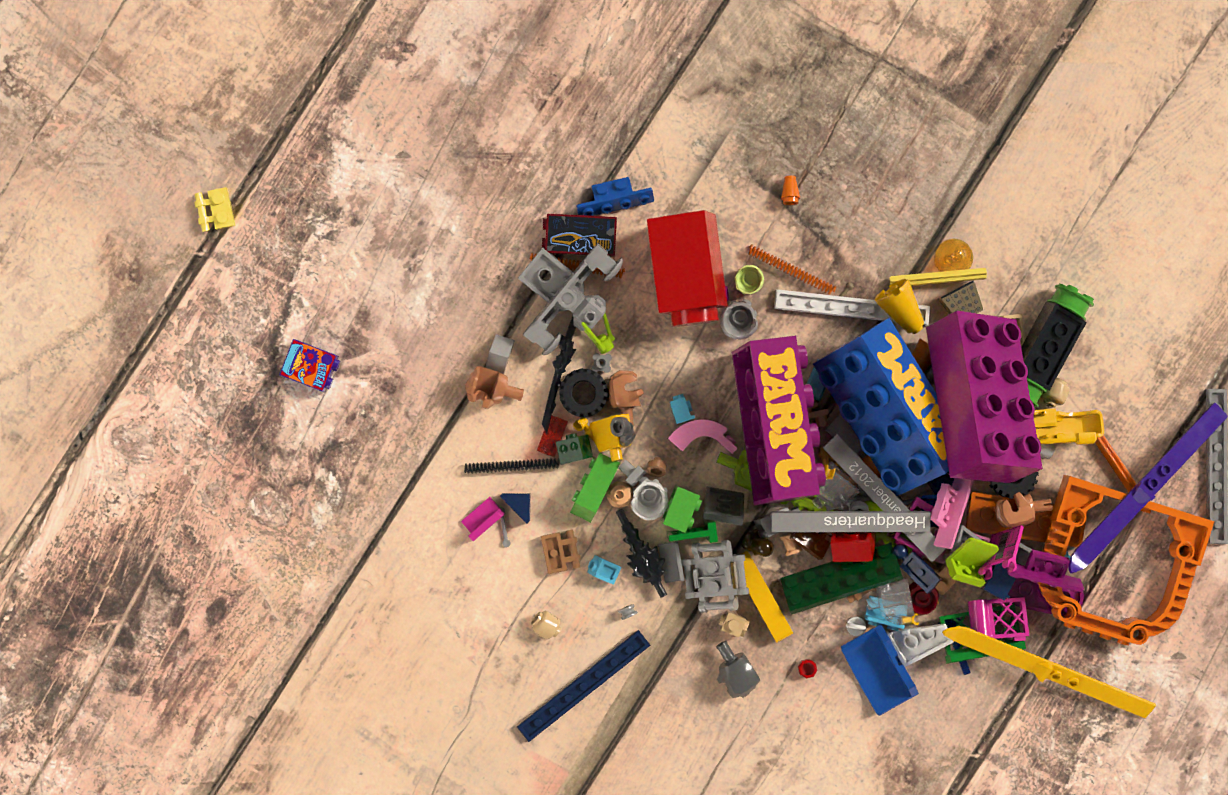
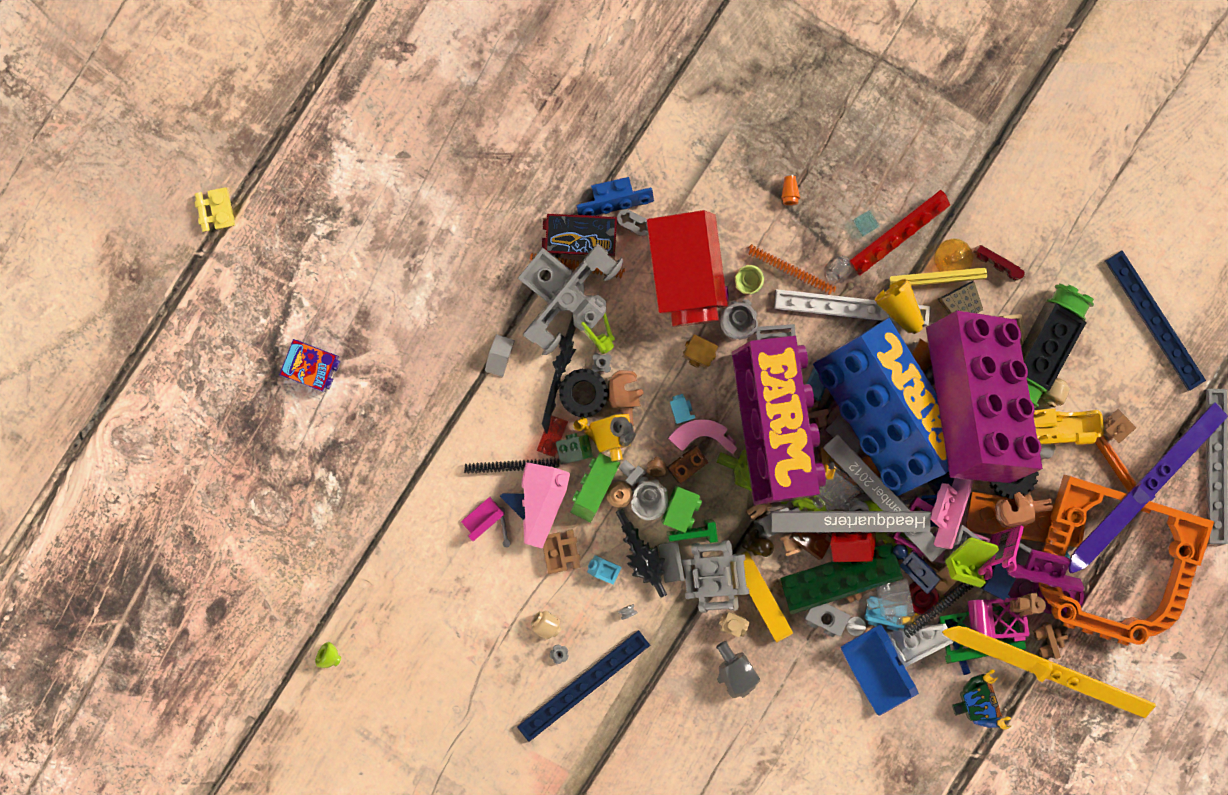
nougat piece [465,366,524,409] -> none
dark grey tile [703,486,744,526] -> none
red tile [798,659,817,679] -> none
none -> lime brick [315,642,341,668]
none -> bright pink wedge [522,463,570,548]
none -> light grey plate [550,645,569,664]
none -> light grey beam [617,209,648,236]
none -> reddish brown hips [666,445,709,484]
none -> pearl gold head [682,334,718,369]
none -> light nougat pin [746,504,772,521]
none -> light grey tile [756,324,795,340]
none -> light grey brick [804,603,851,637]
none -> clear head [824,255,853,284]
none -> red plate [850,190,950,276]
none -> clear light blue tile [853,210,880,237]
none -> black piece [904,582,974,638]
none -> torso [952,669,1012,730]
none -> dark red hinge [973,245,1025,280]
none -> medium nougat hips [1010,593,1046,617]
none -> medium nougat hips [1033,622,1068,659]
none -> medium nougat head [1103,409,1136,443]
none -> dark blue tile [1105,250,1206,391]

